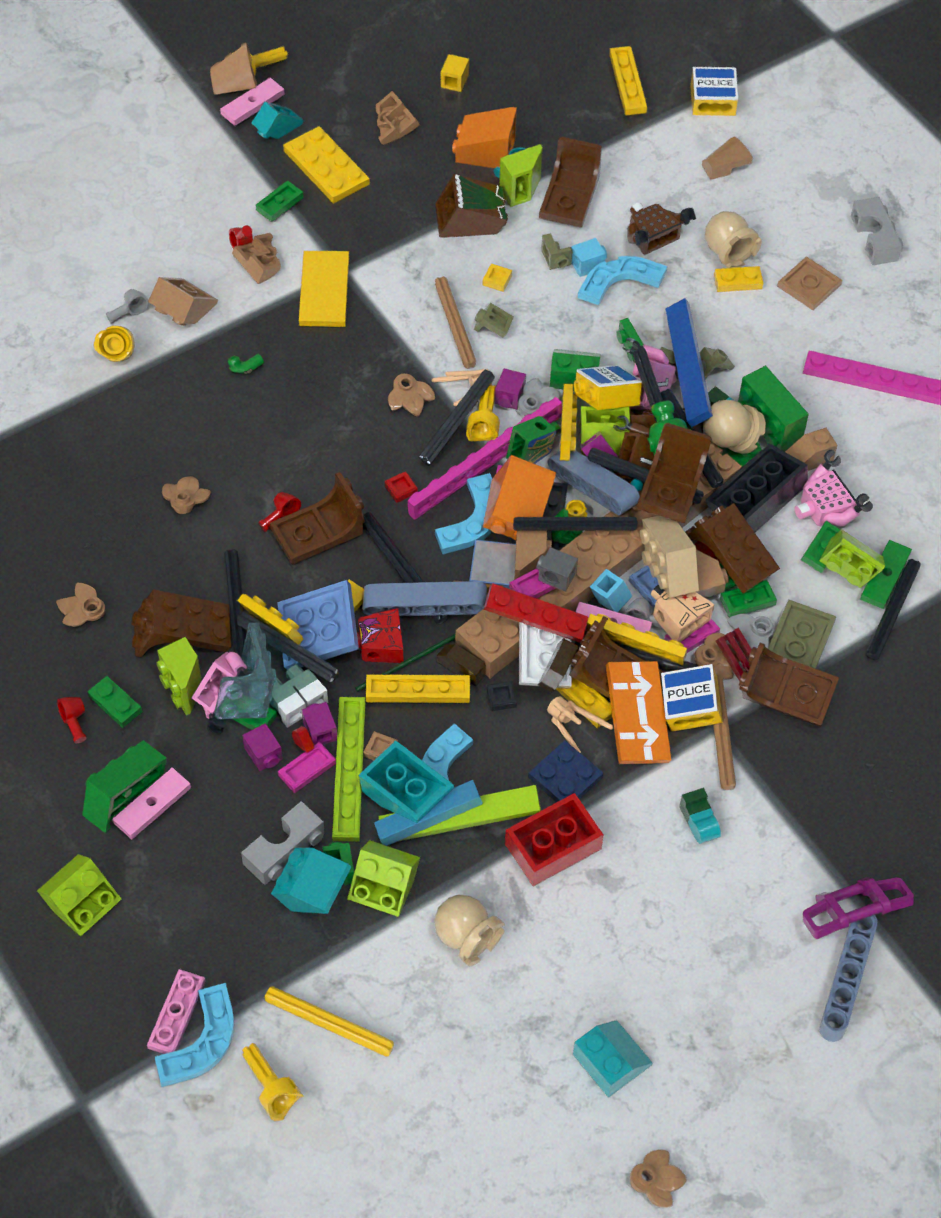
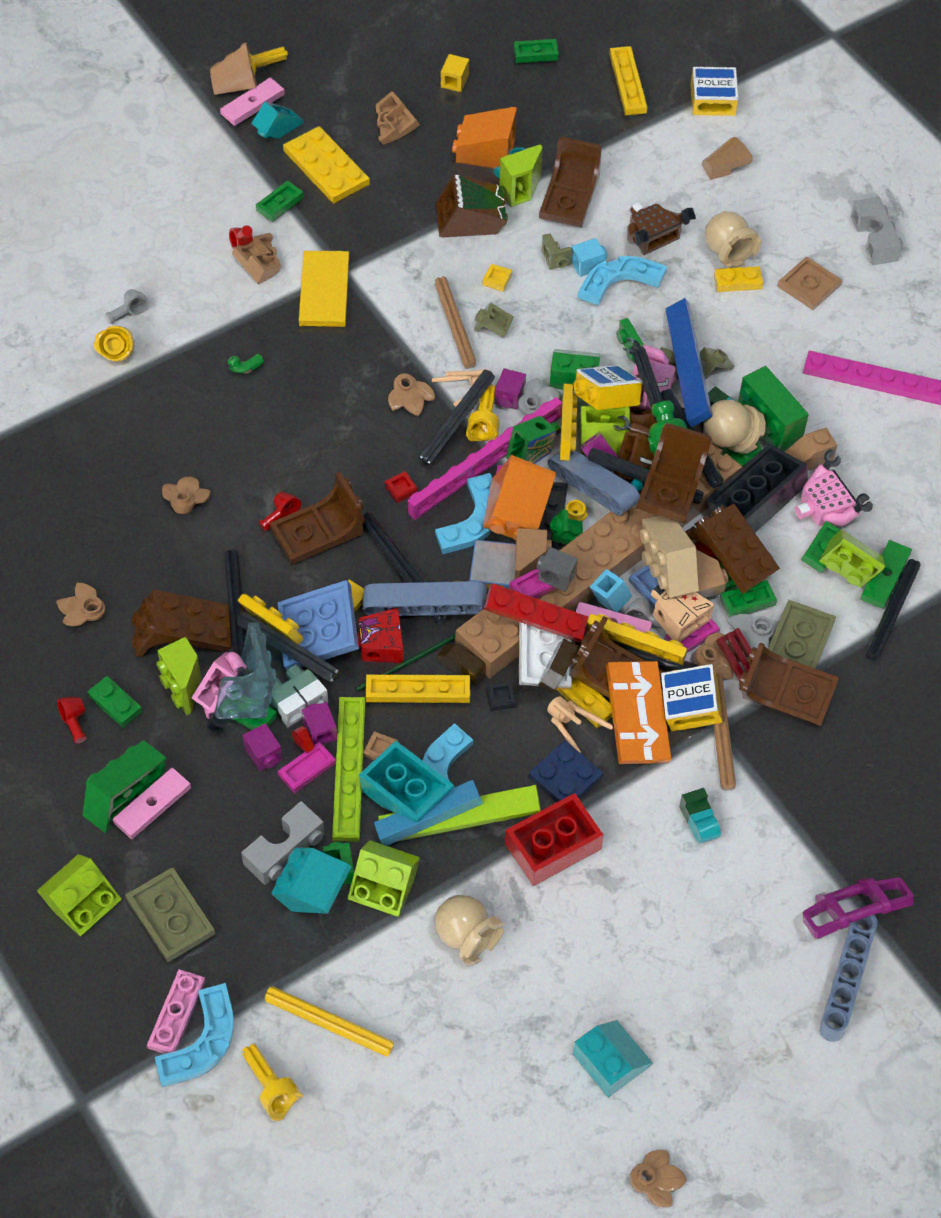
medium nougat slope [148,277,218,326] -> none
black axle [513,517,638,531] -> none
none -> olive plate [125,867,215,963]
none -> green plate [514,39,559,63]

